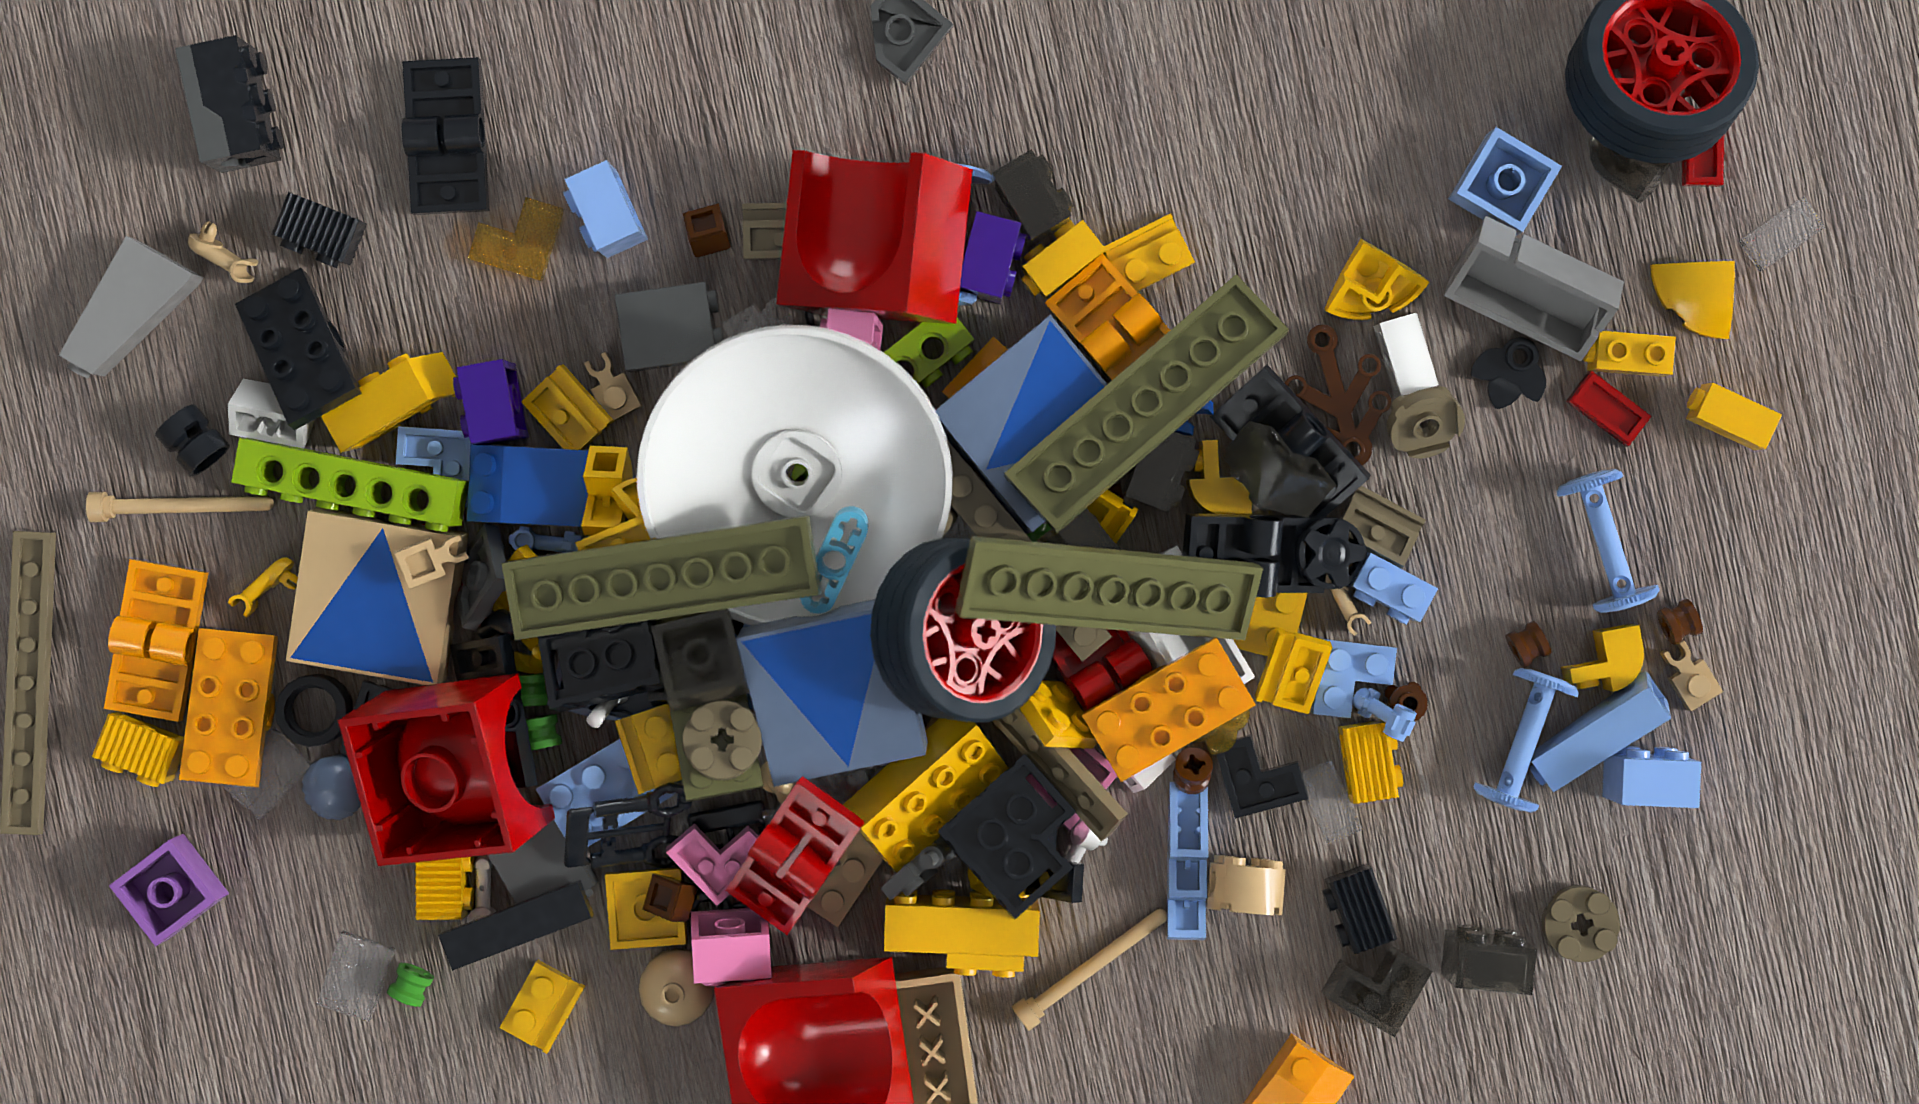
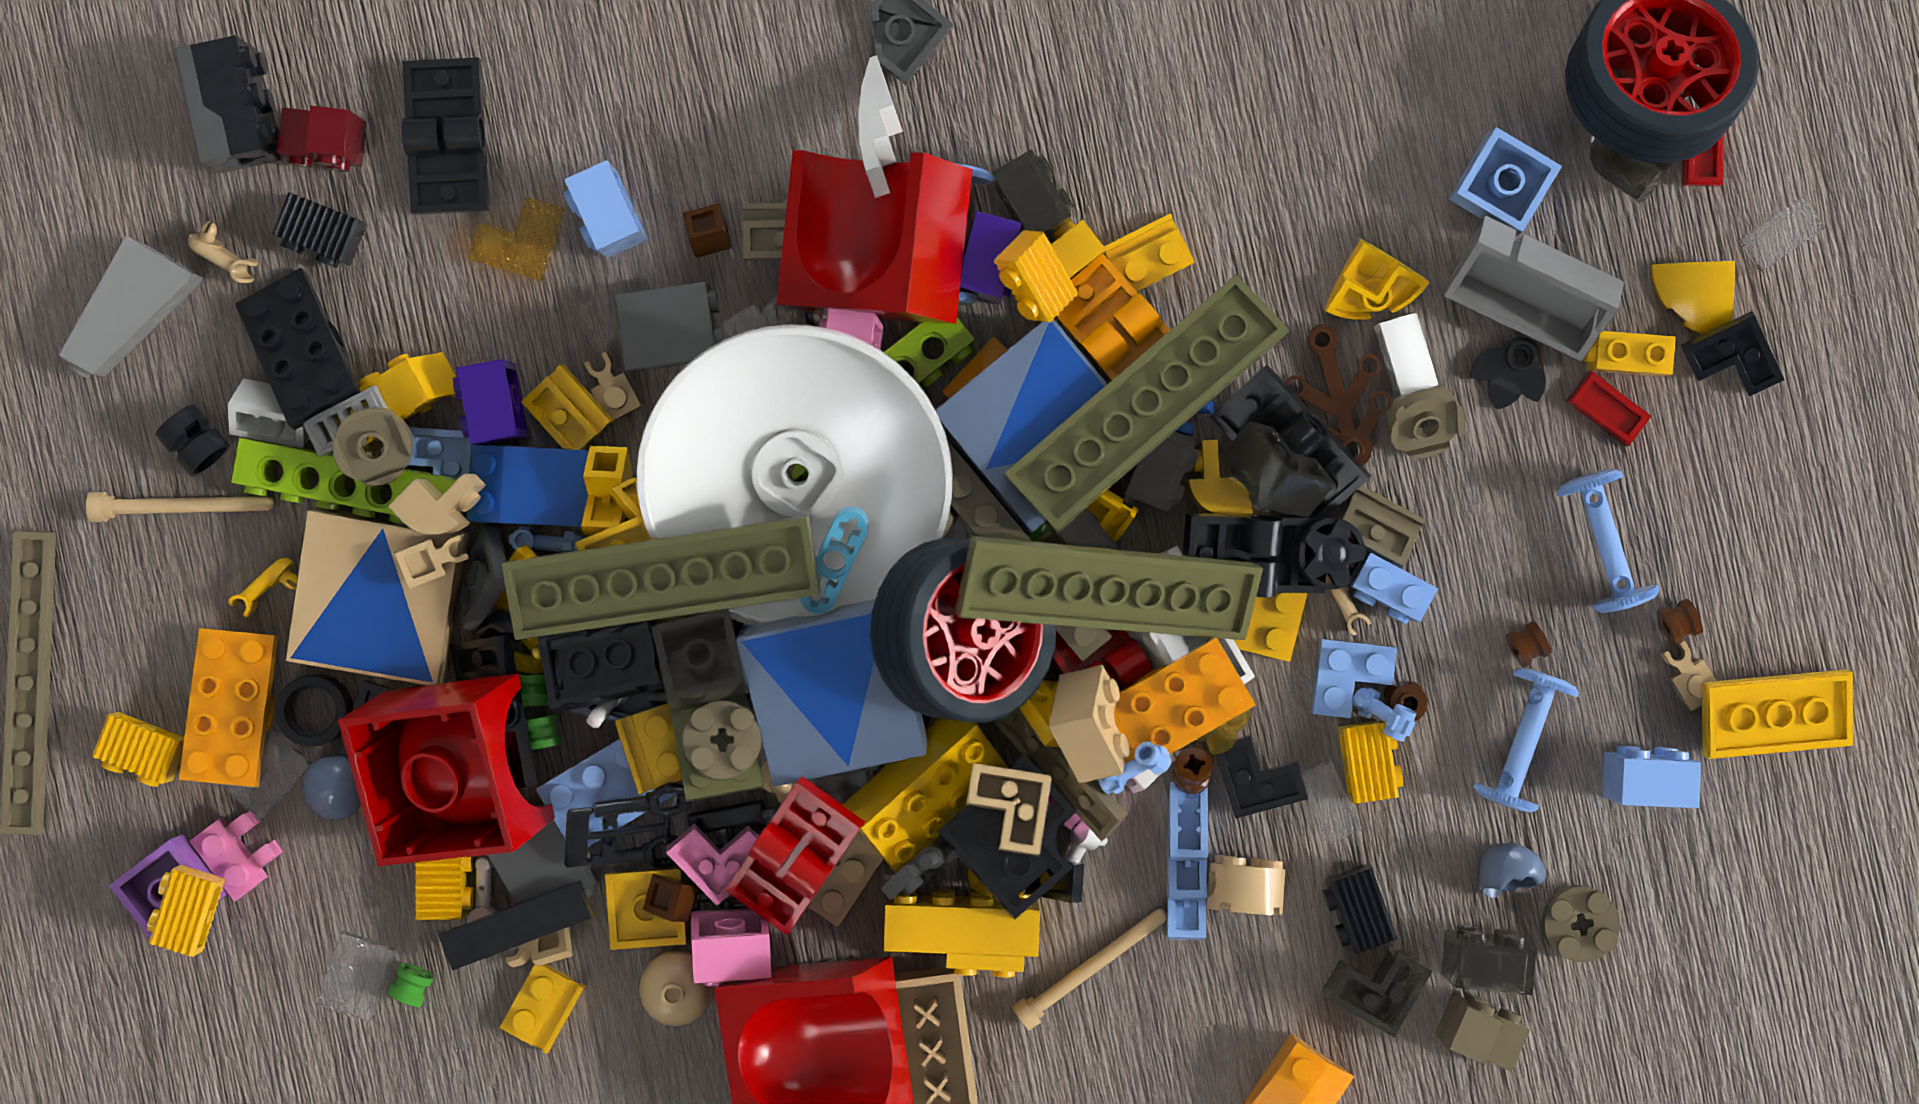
light orange plate [104,559,209,722] -> none
yellow plate [1255,628,1332,714] -> none
light blue slope [1529,670,1671,792] -> none
yellow brick [1561,623,1644,692] -> none
yellow brick [1686,383,1782,450] -> none
none -> yellow brick [147,865,225,957]
none -> bright pink plate [189,810,283,902]
none -> dark red brick [277,105,367,172]
none -> light grey slope [303,386,388,456]
none -> dark tan plate [333,407,414,486]
none -> tan brick [388,474,486,535]
none -> tan plate [506,927,573,968]
none -> white slope [858,55,903,198]
none -> tan brick [966,763,1052,856]
none -> yellow brick [993,230,1078,322]
none -> tan brick [1049,665,1130,783]
none -> light blue bar [1098,741,1171,794]
none -> dark tan brick [1435,992,1530,1072]
none -> sand blue hair [1478,842,1546,898]
none -> black plate [1680,311,1785,397]
none -> yellow plate [1701,669,1853,759]

